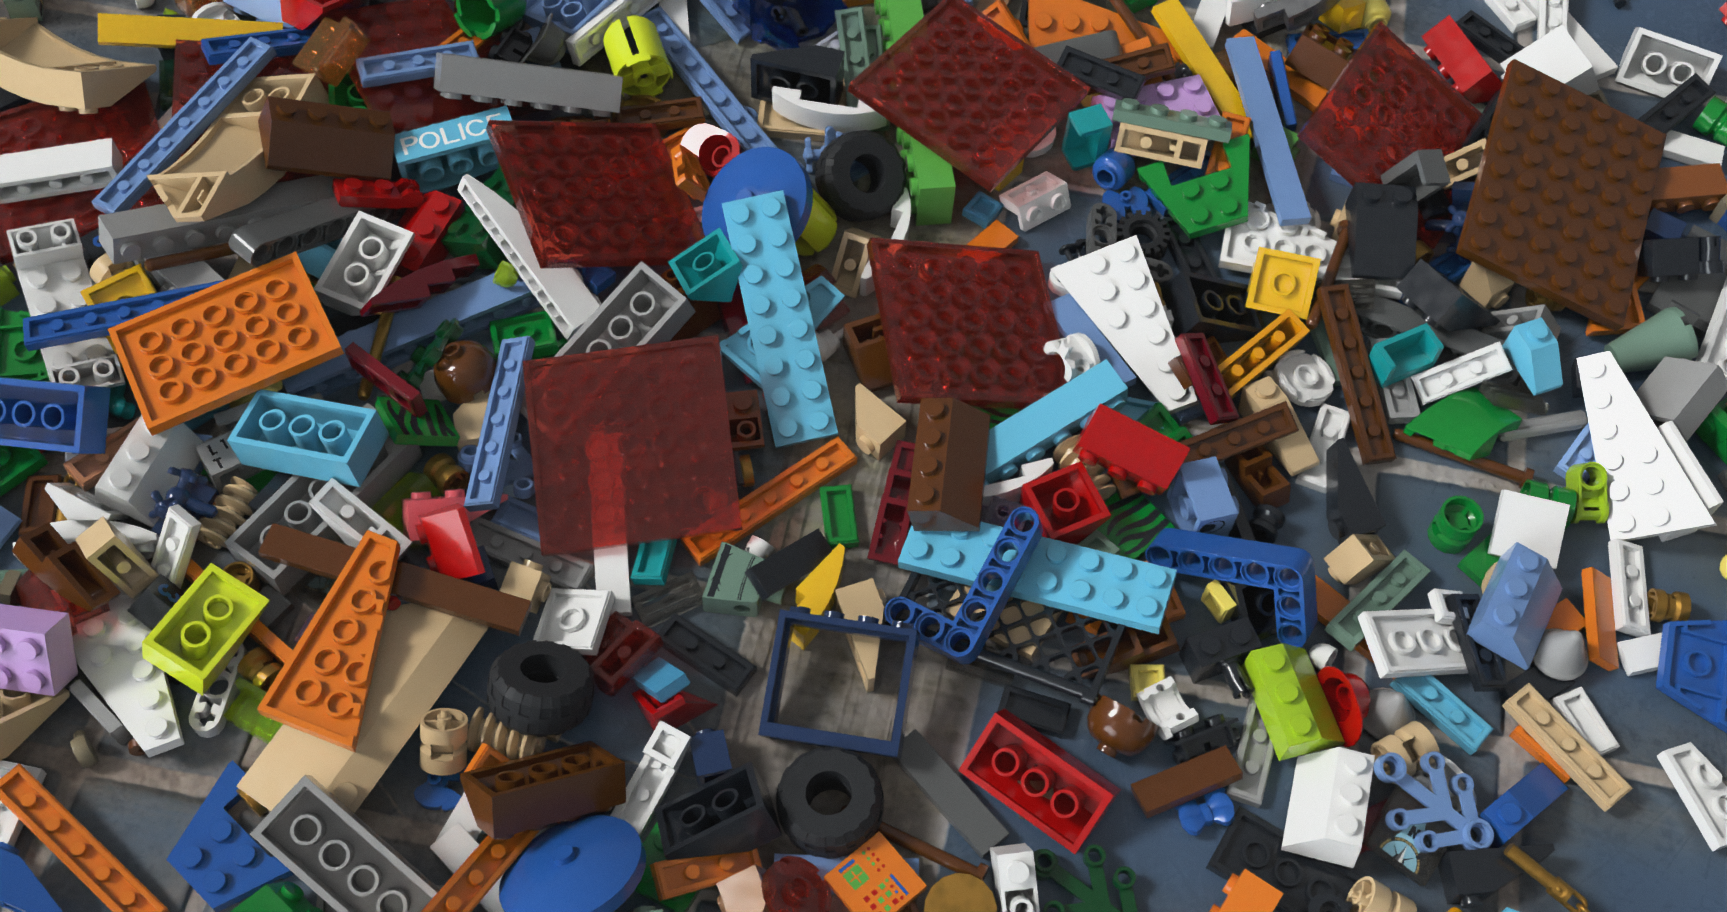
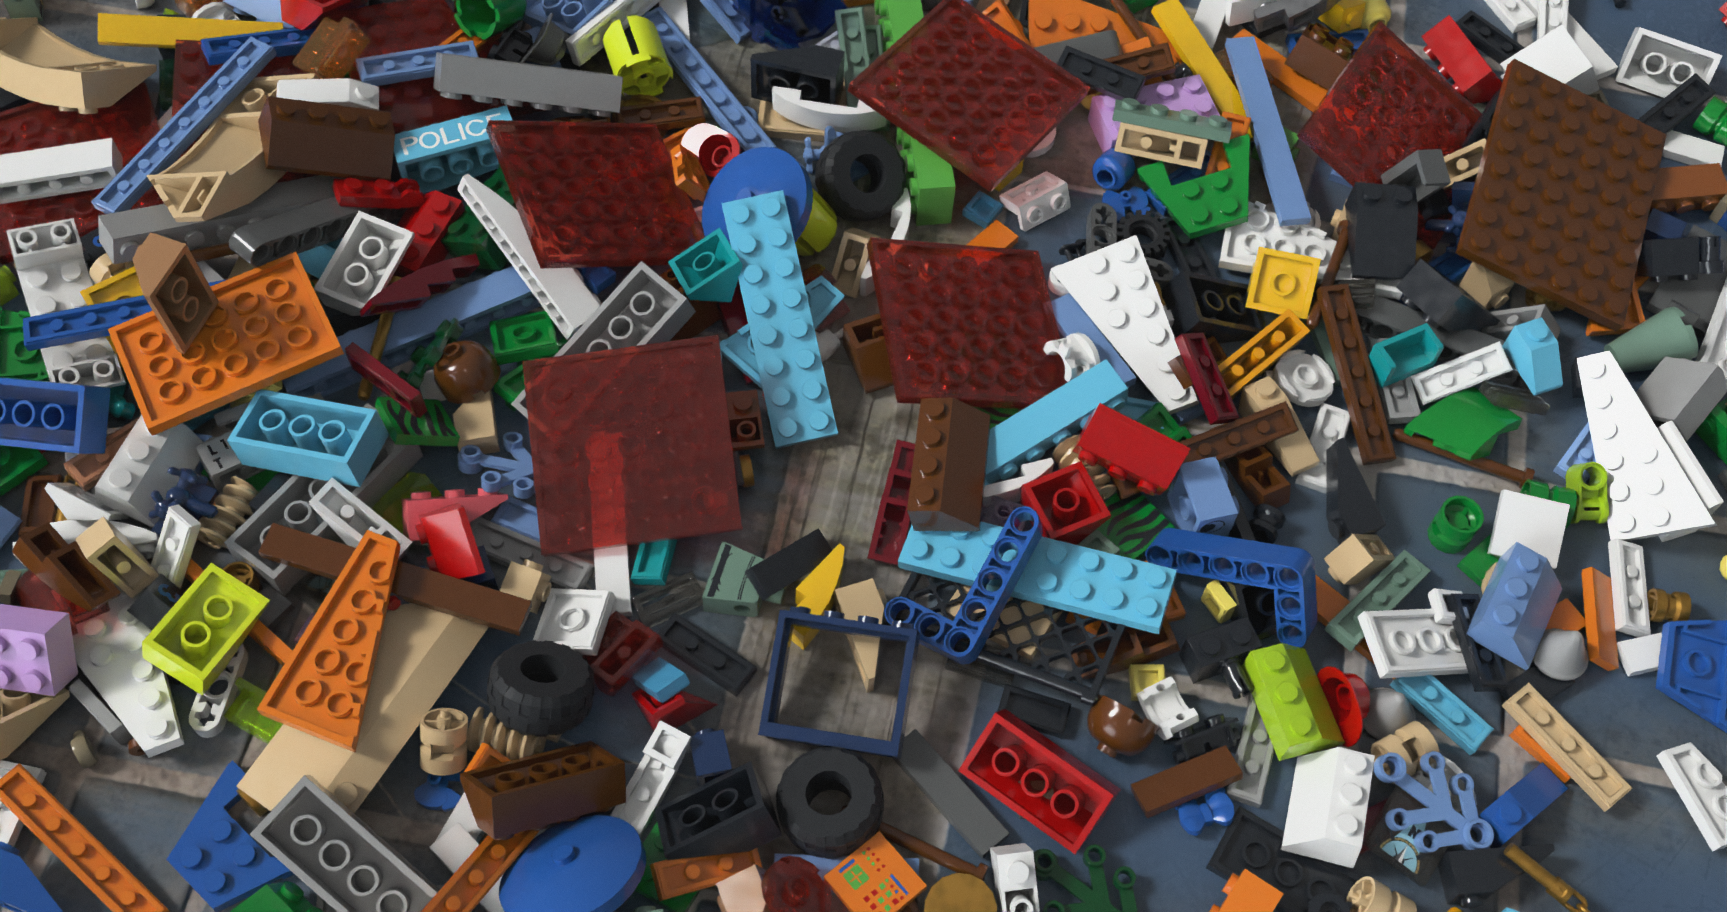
pearl gold wheel [237,647,283,696] -> none
pearl gold wheel [423,453,470,496] -> none
medium blue tile [464,336,535,512] -> none
lime hinge [493,260,519,288] -> none
orange tile [681,436,858,567] -> none
white hinge [745,535,775,559] -> none
green tile [819,484,859,549] -> none
tan slope [854,383,906,460] -> none
teal panel [1061,103,1113,171] -> none
blue tile [1268,50,1297,132] -> none
white hinge [1308,643,1338,670] -> none
light grey axle [1498,410,1588,442] -> none
white tile [1549,686,1620,756] -> none
none -> medium nougat slope [132,232,219,354]
none -> white slope [277,78,379,111]

